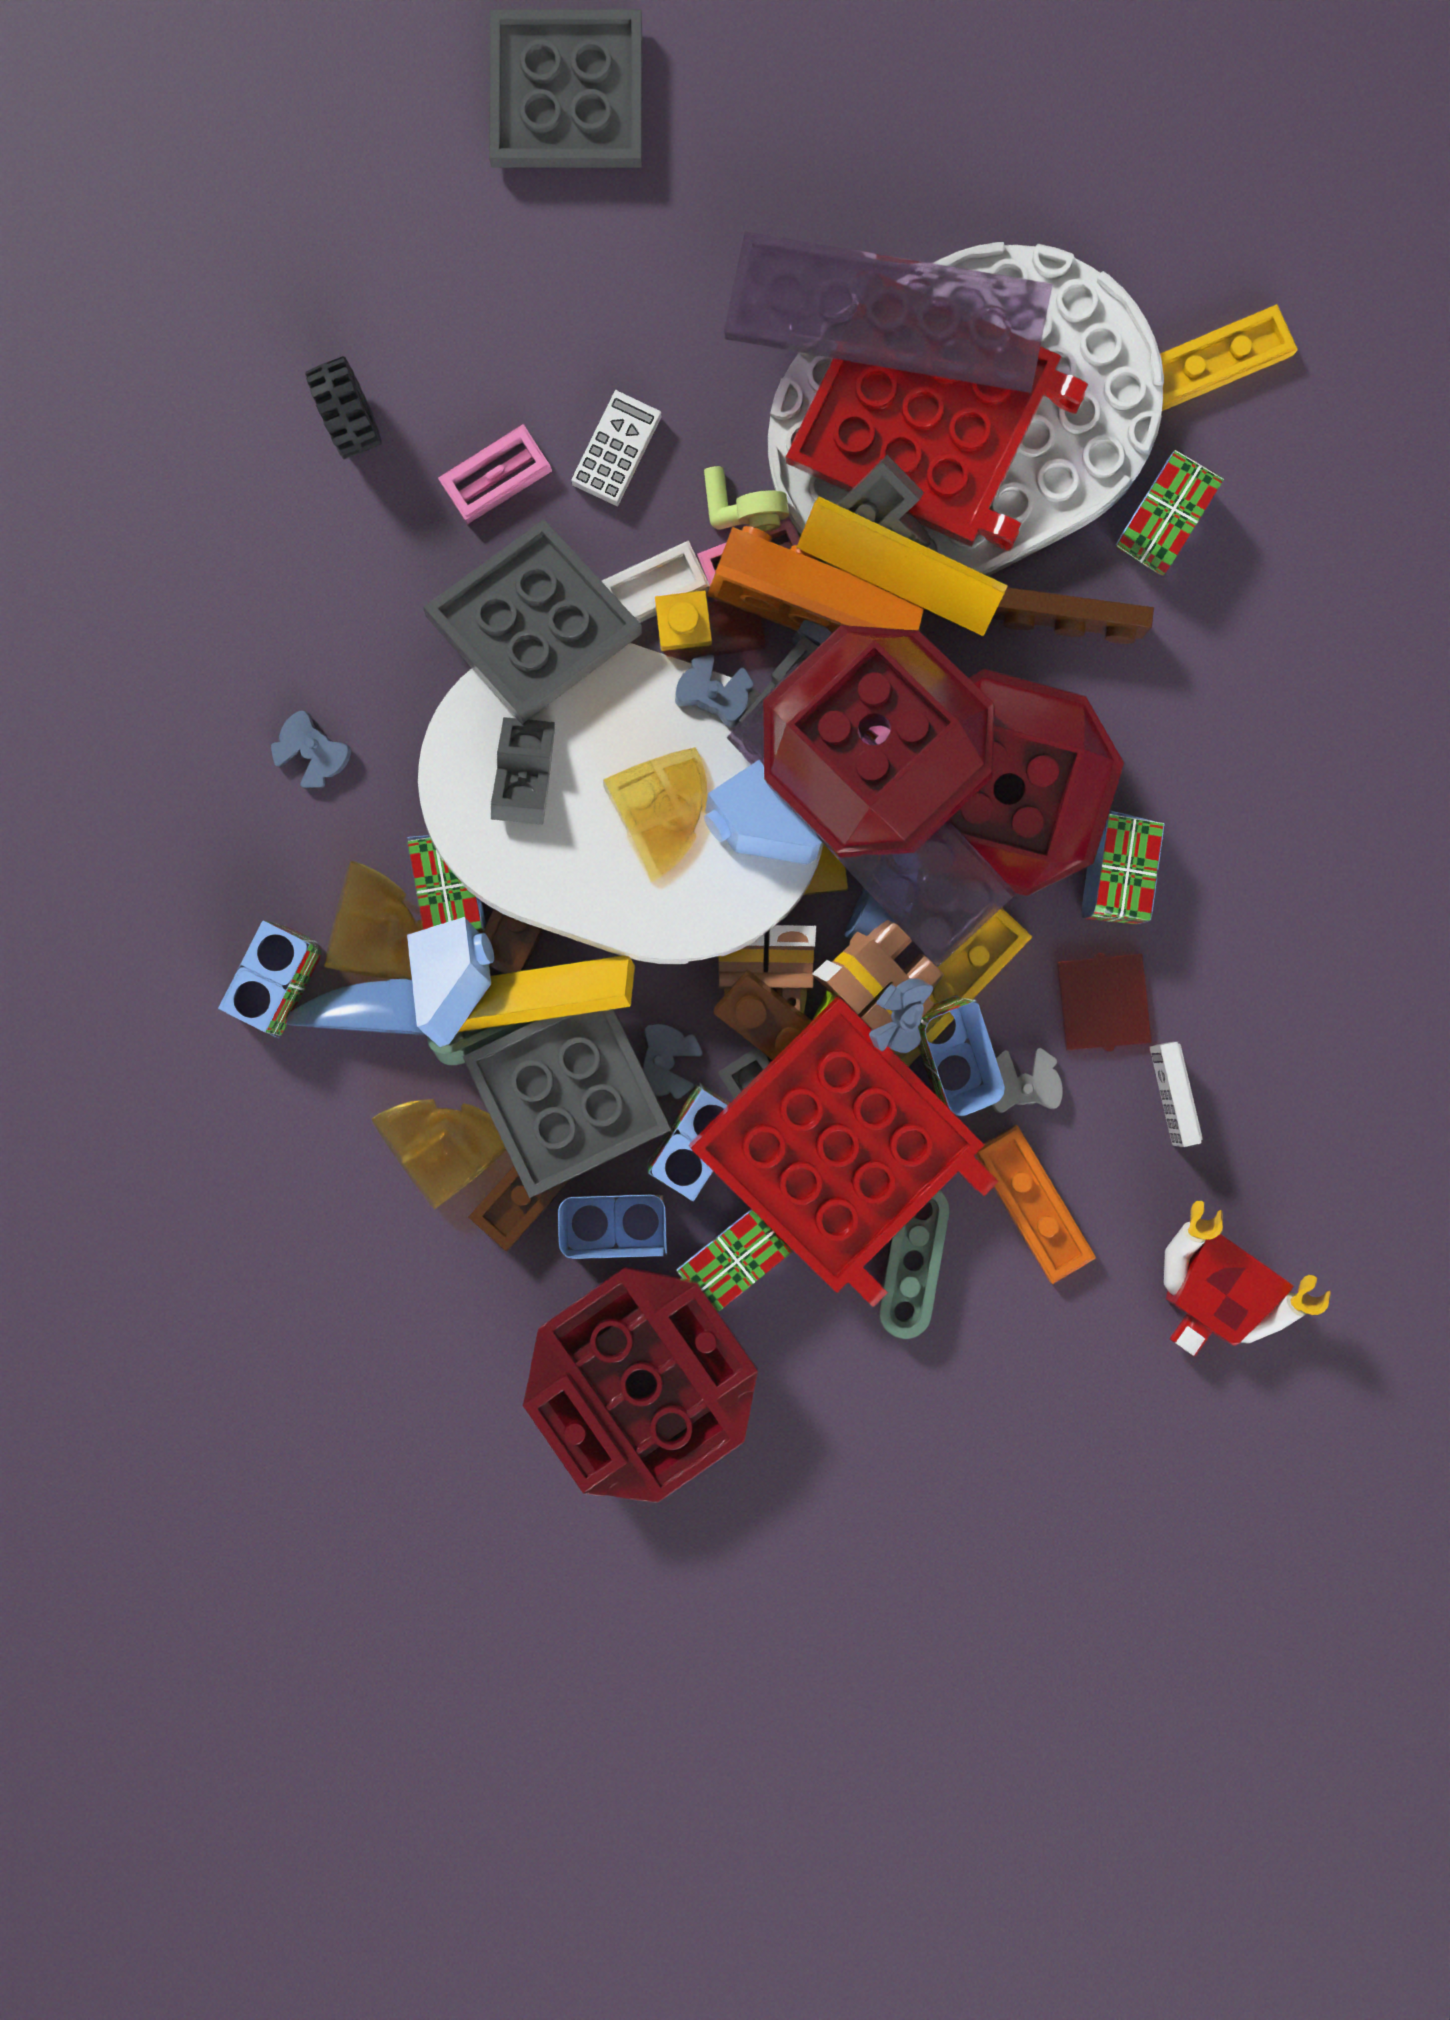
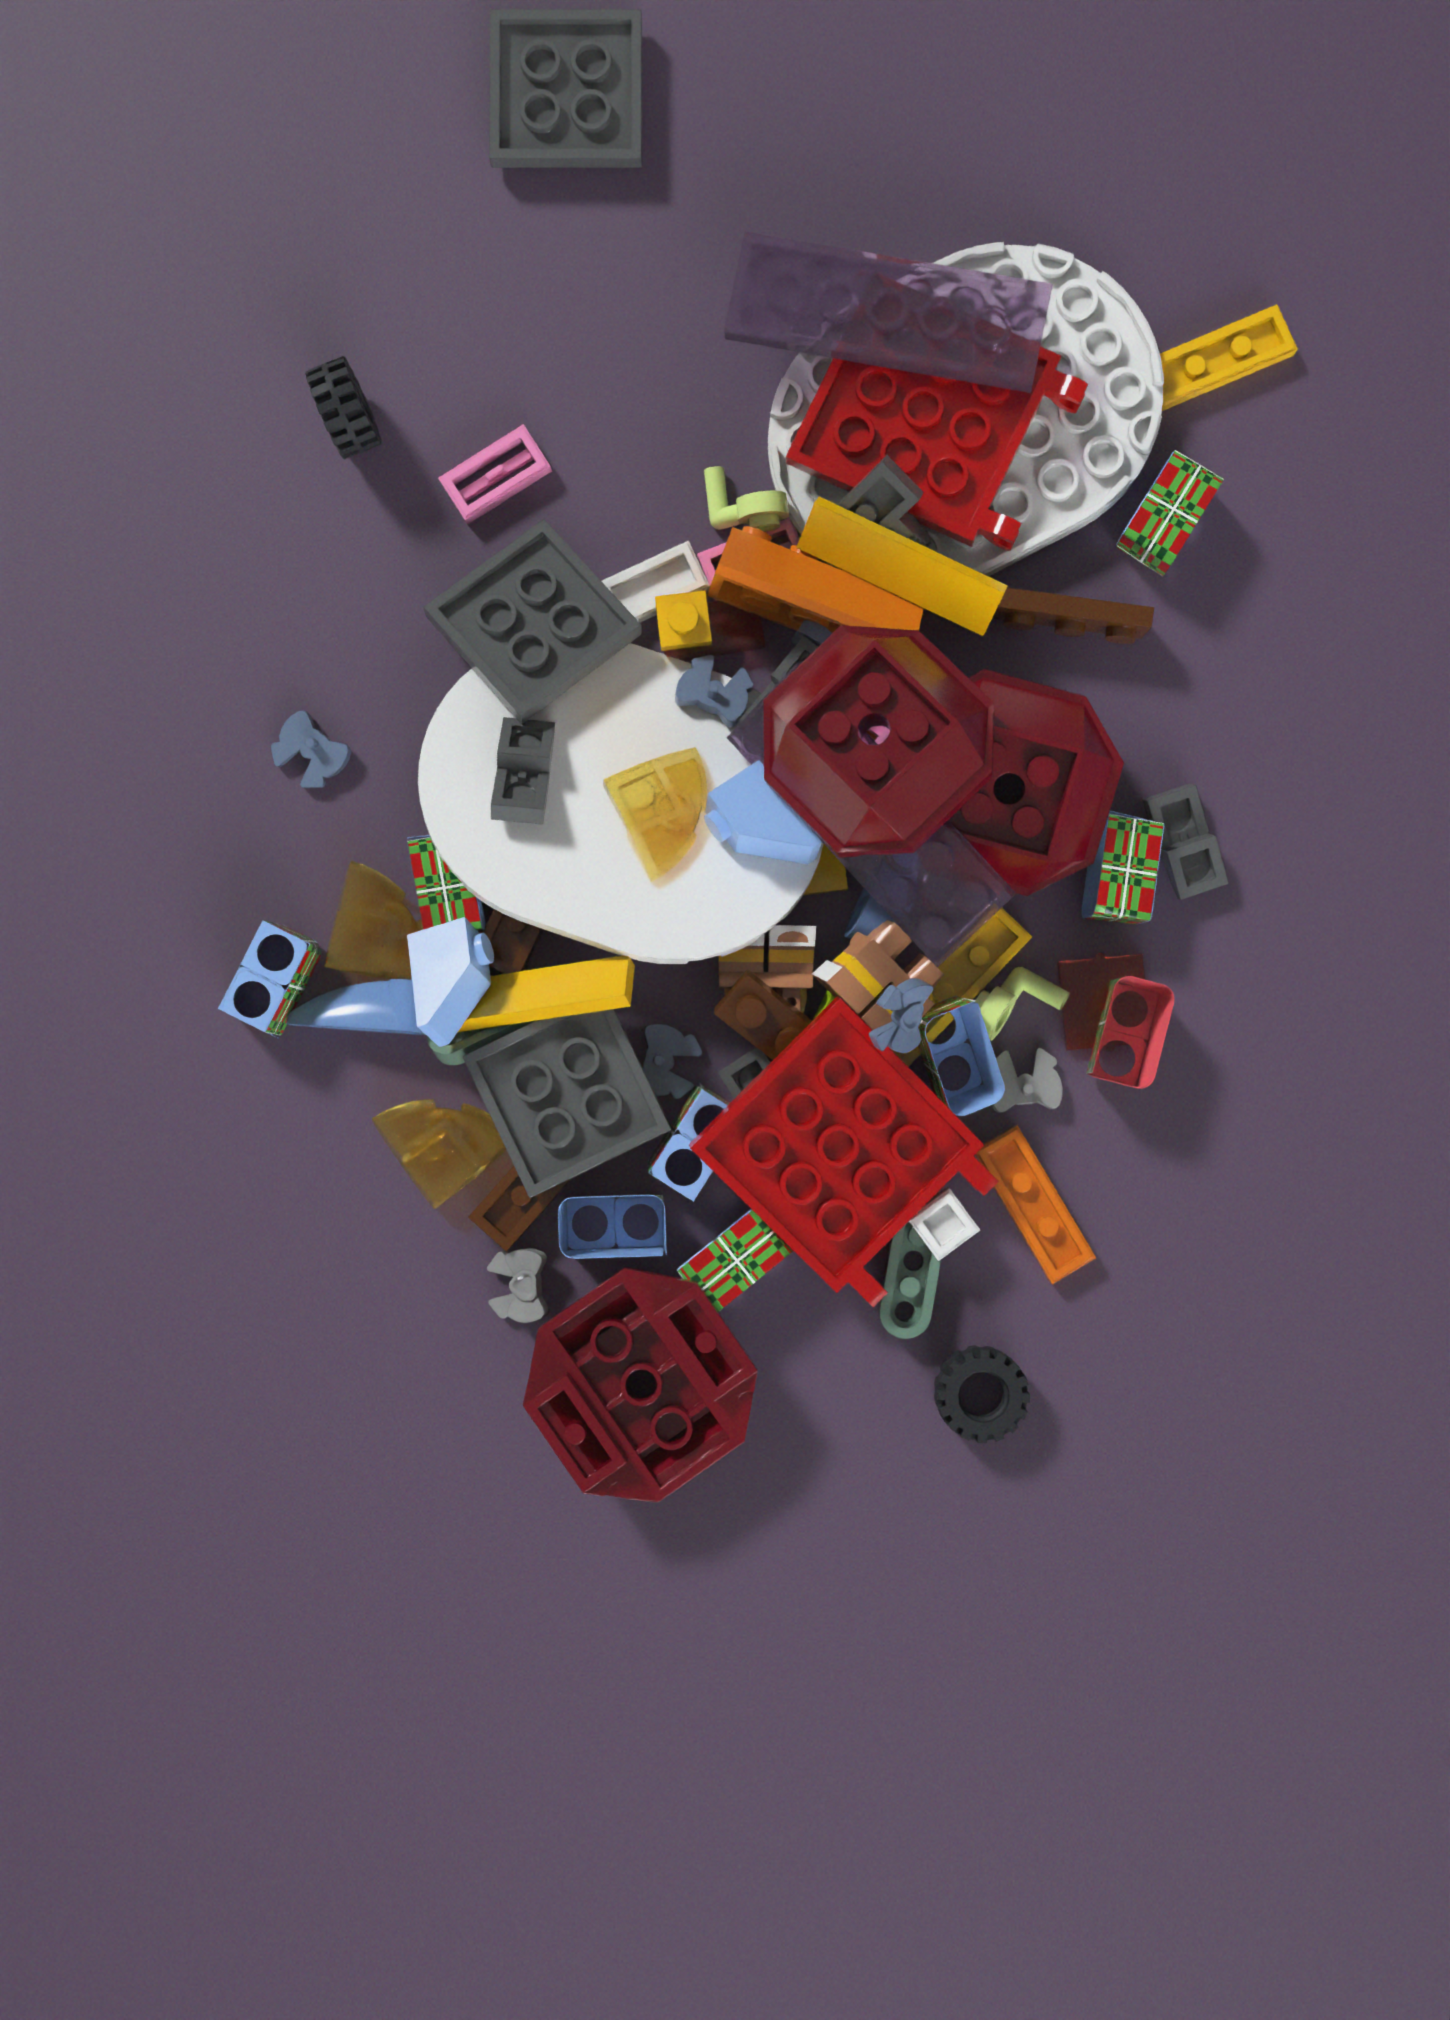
white tile [571,390,661,507] -> none
white tile [1149,1042,1203,1147] -> none
torso [1164,1201,1331,1357] -> none
none -> light grey piece [487,1248,549,1323]
none -> white tile [909,1187,980,1261]
none -> black tyre [934,1345,1030,1443]
none -> yellowish green plate [975,967,1070,1041]
none -> coral piece [1086,976,1175,1089]
none -> dark grey slope [1142,783,1229,900]

